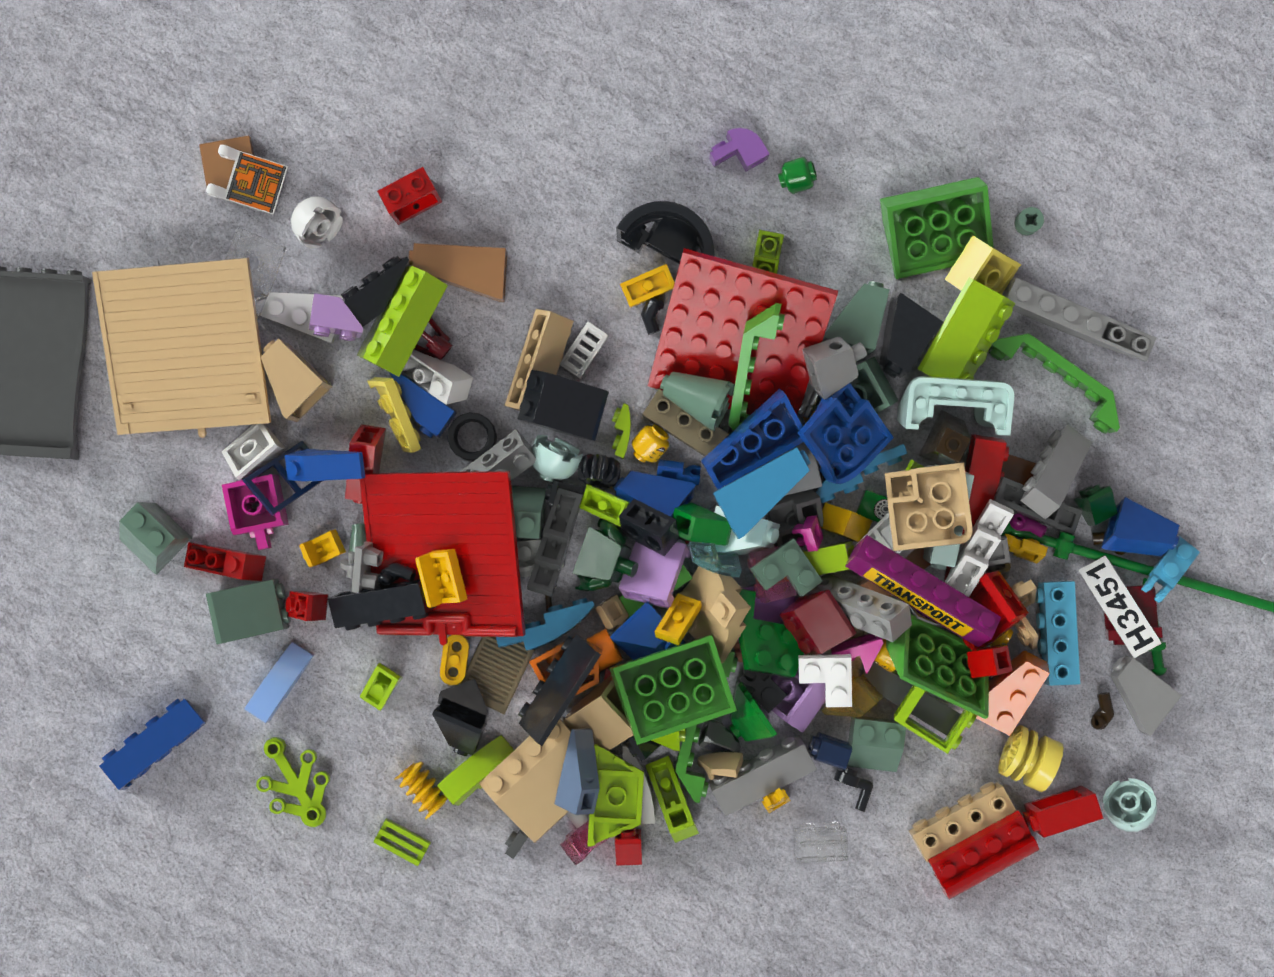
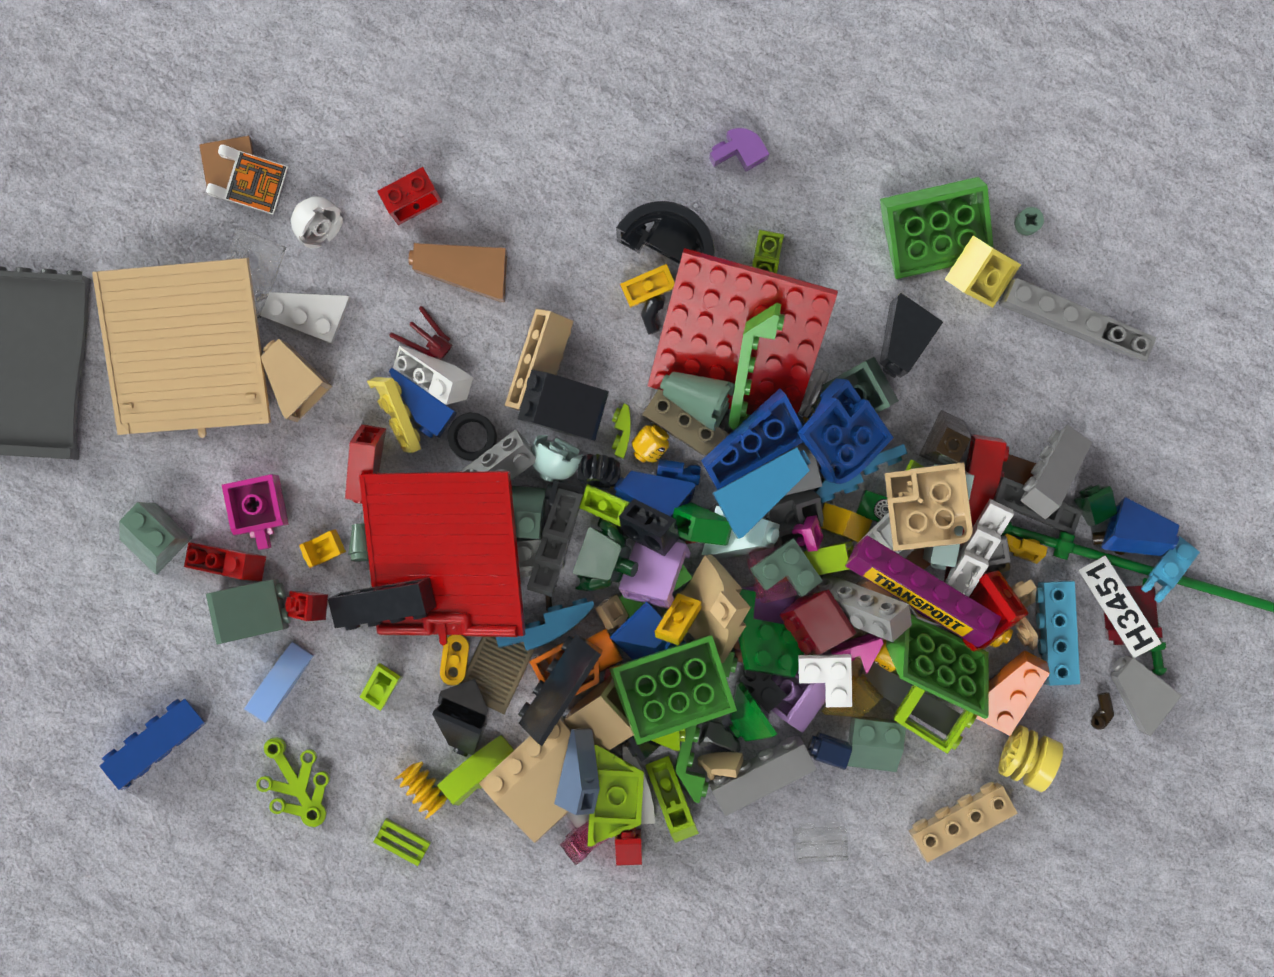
white slope [222,424,286,481] -> none
dark blue window [243,441,323,516] -> none
blue slope [285,449,365,481] -> none
lavender slope [309,293,363,341] -> none
light grey hips [340,541,383,593] -> none
black slope [341,256,409,327] -> none
lime slope [357,266,448,377] -> none
black arm [378,562,416,586] -> none
yellow bracket [415,549,467,608] -> none
dark grey plate [505,829,528,859] -> none
white slope [560,322,609,379] -> none
clear light blue slope [689,542,742,578] -> none
yellow plate [762,788,791,814] -> none
green head [778,157,817,194] -> none
light grey torso [802,337,867,400] -> none
sand green slope [822,281,890,355] -> none
black plate [834,768,873,812] -> none
light aqua windscreen [897,376,1014,436] -> none
lime slope [918,277,1015,380] -> none
red brick [928,810,1039,900] -> none
red slope [967,645,1013,678] -> none
bright green slope [989,334,1120,434] -> none
magenta arm [1010,513,1048,538] -> none
red window [1023,785,1104,838] -> none
light aqua cylinder [1103,778,1157,832] -> none

